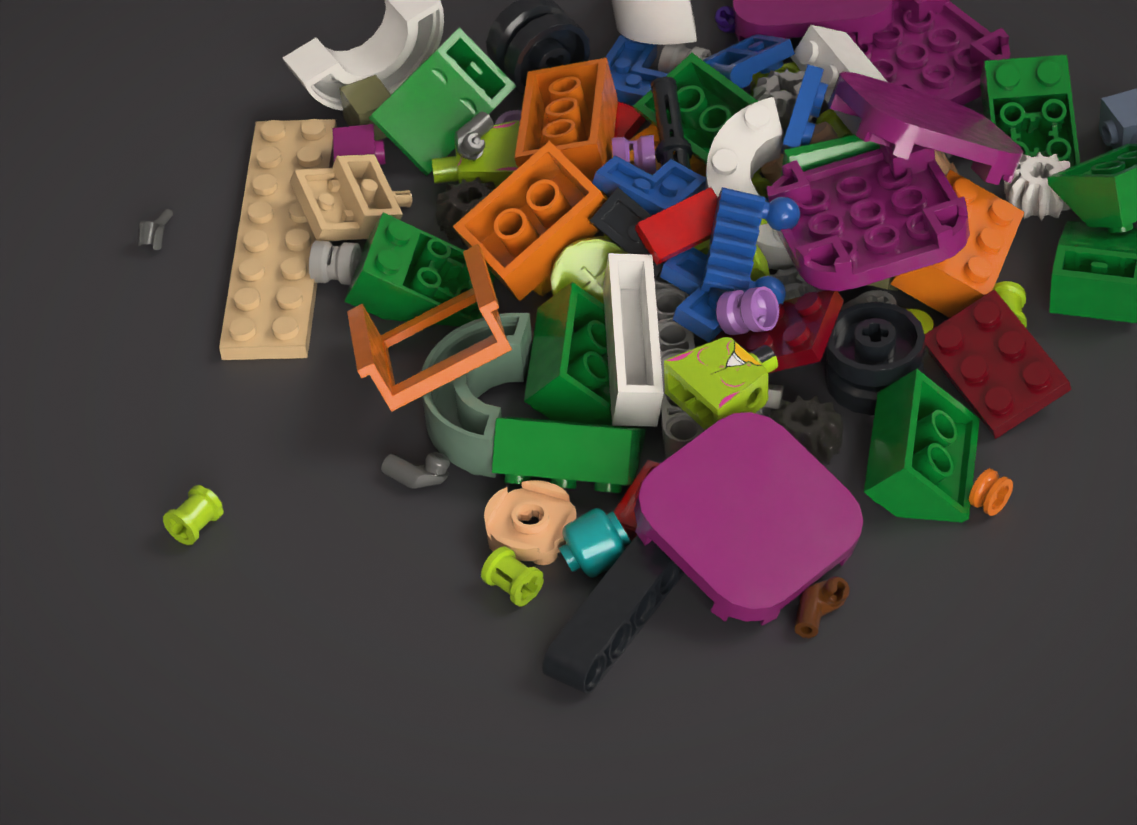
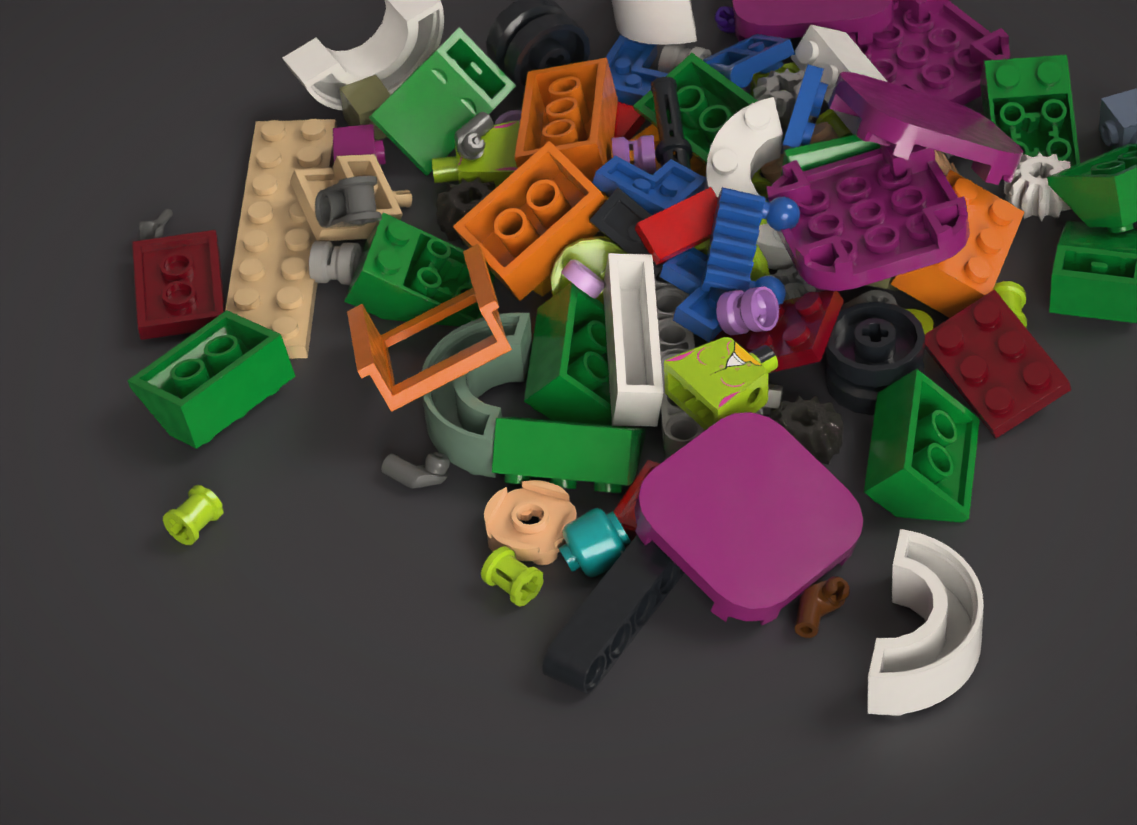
orange bush [969,468,1013,516] -> none
none -> green slope [127,310,296,449]
none -> dark red plate [132,230,225,340]
none -> dark grey piece [315,176,382,228]
none -> lavender tile [561,259,605,299]
none -> white brick [868,529,984,716]

